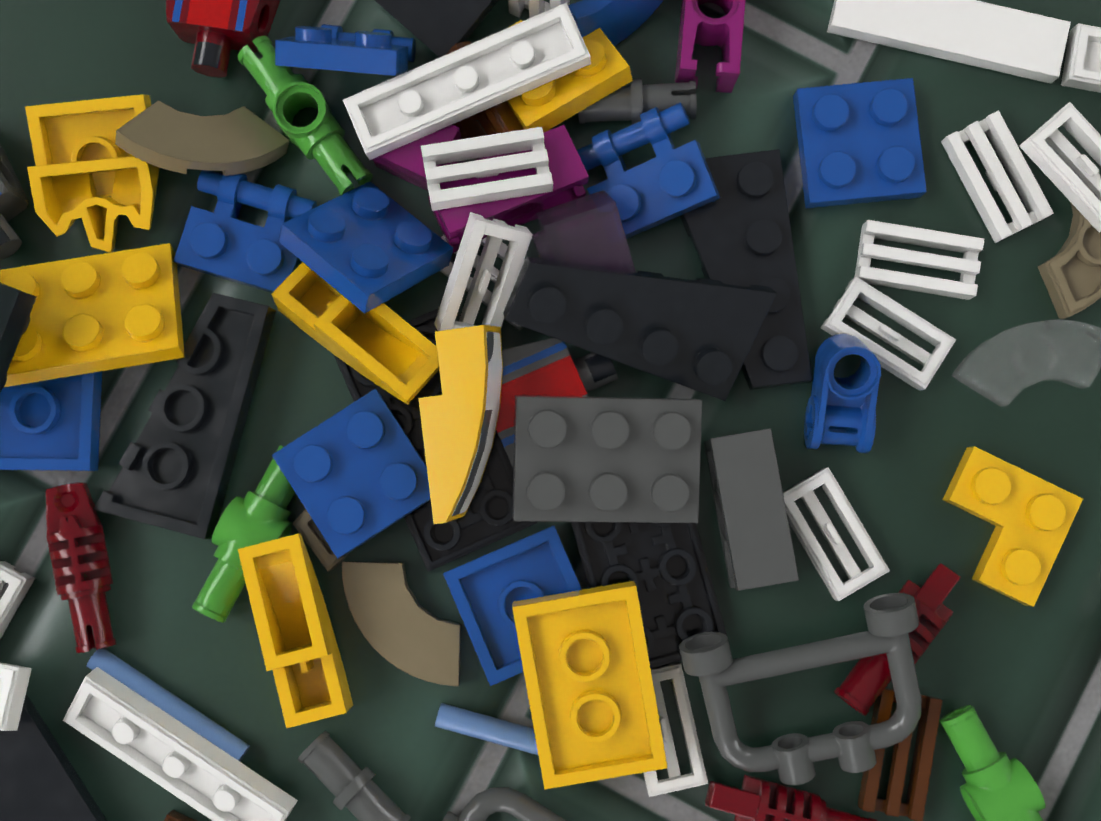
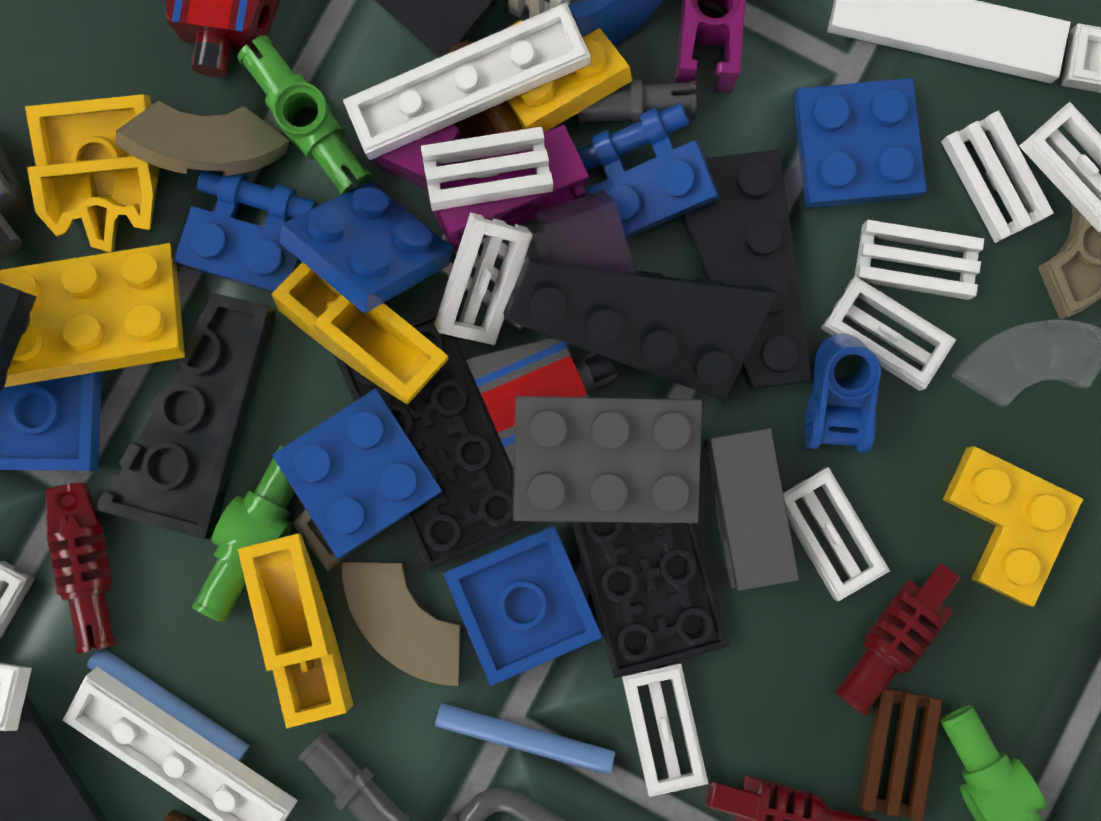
blue plate [275,24,416,76] -> none
yellow slope [418,325,503,524] -> none
yellow plate [512,581,668,790] -> none
dark grey bar [679,593,922,785] -> none

